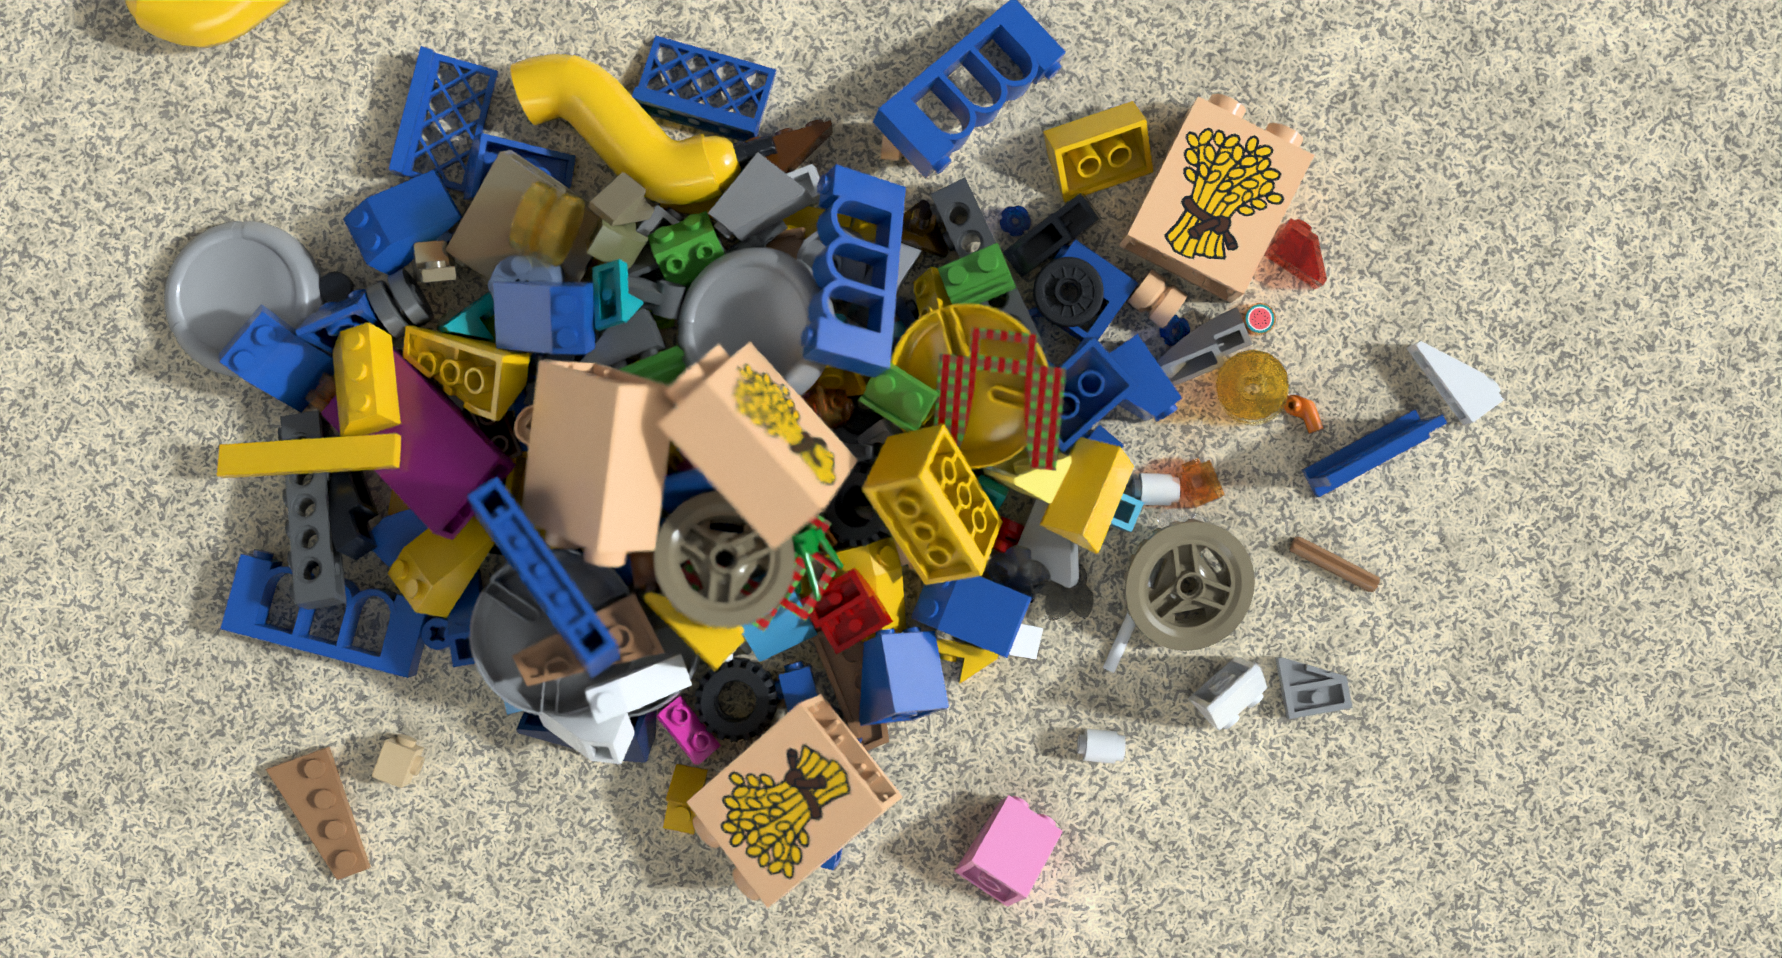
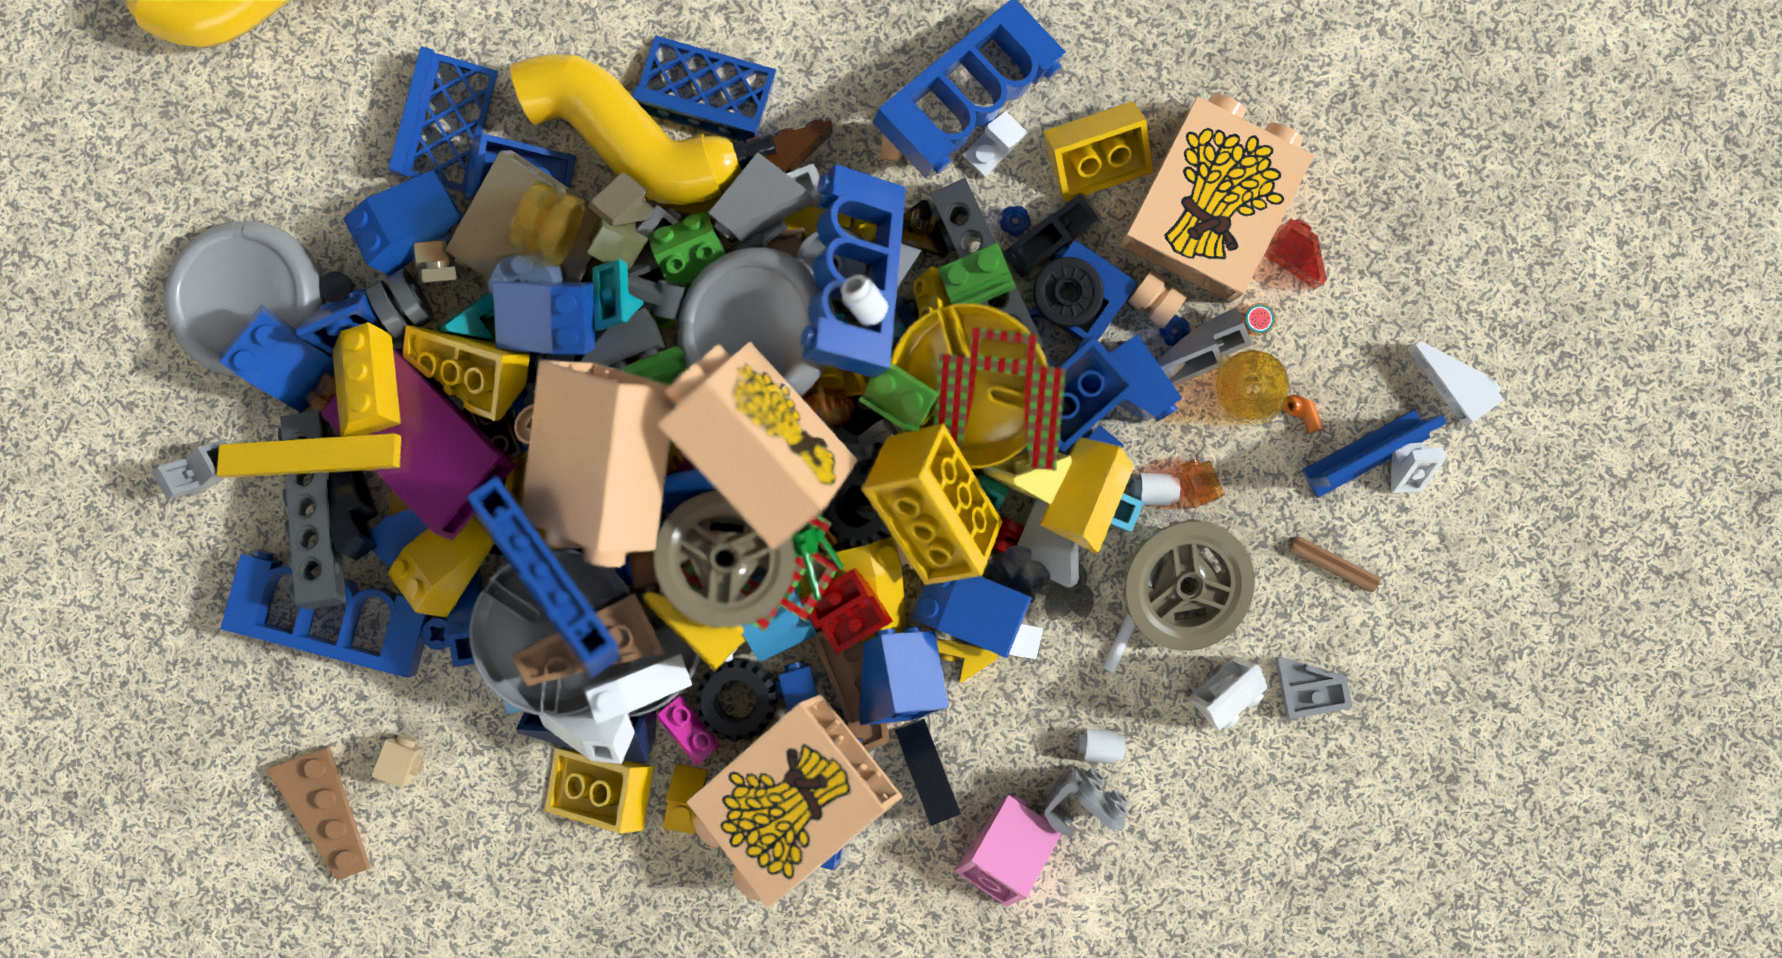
none -> light grey brick [151,440,227,500]
none -> yellow slope [544,748,654,834]
none -> white brick [842,275,888,325]
none -> black slope [895,719,961,826]
none -> white slope [962,112,1028,179]
none -> light grey piece [1044,766,1128,836]
none -> white slope [1391,443,1446,493]

